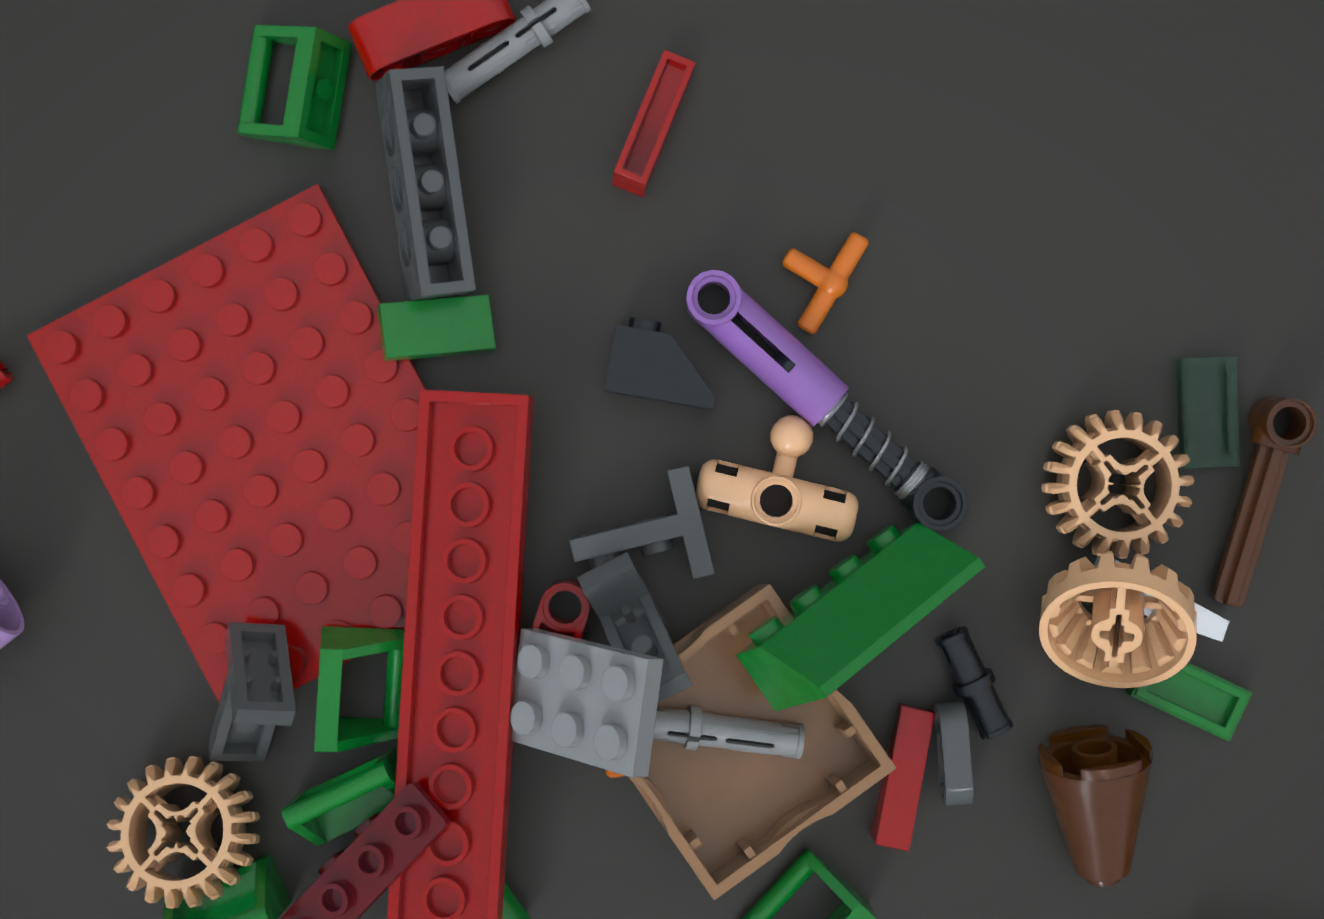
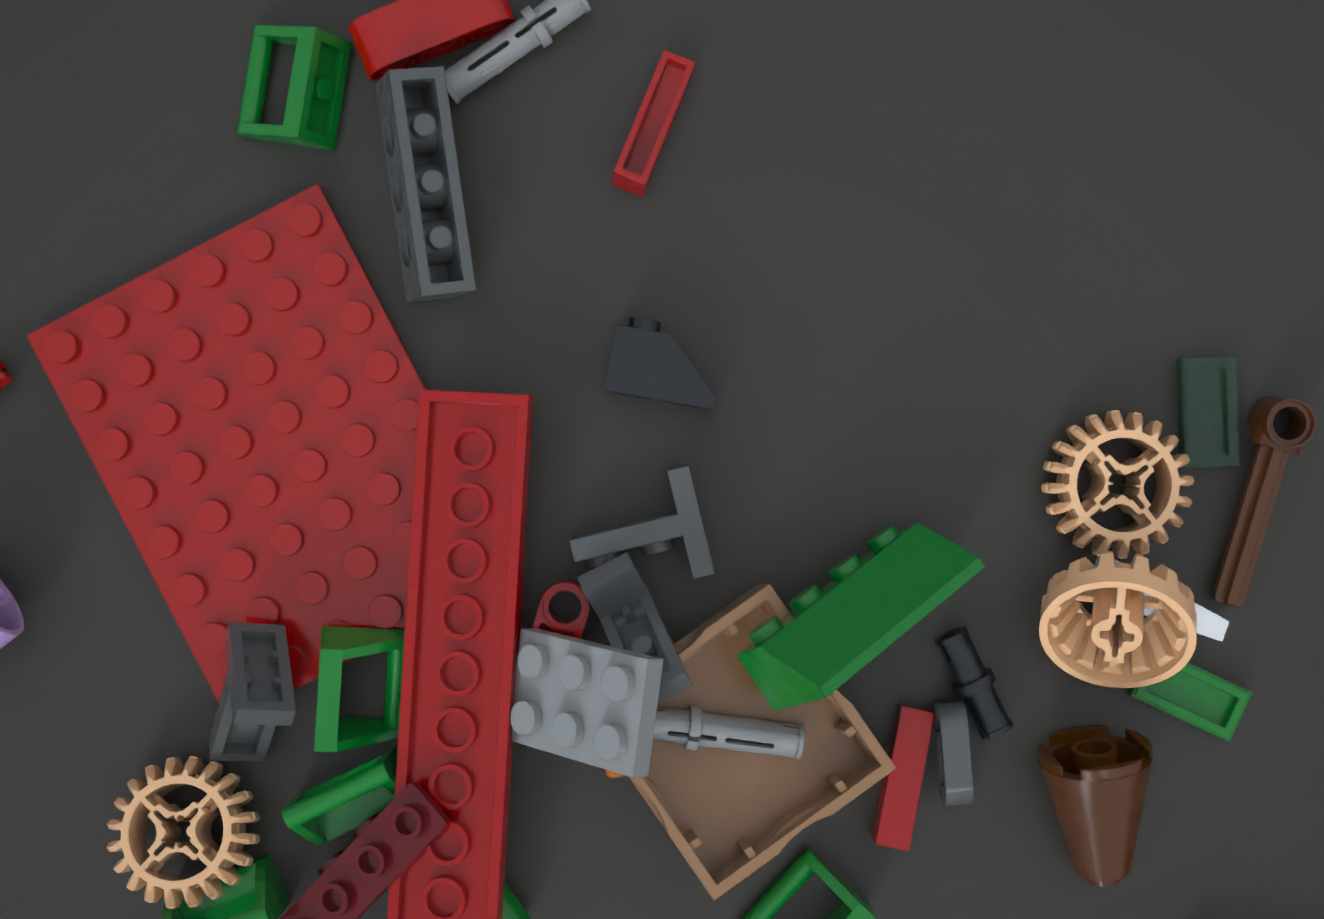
green tile [377,295,496,362] -> none
piece [685,270,968,532] -> none
light nougat piece [695,415,858,542] -> none
orange piece [782,232,869,335] -> none

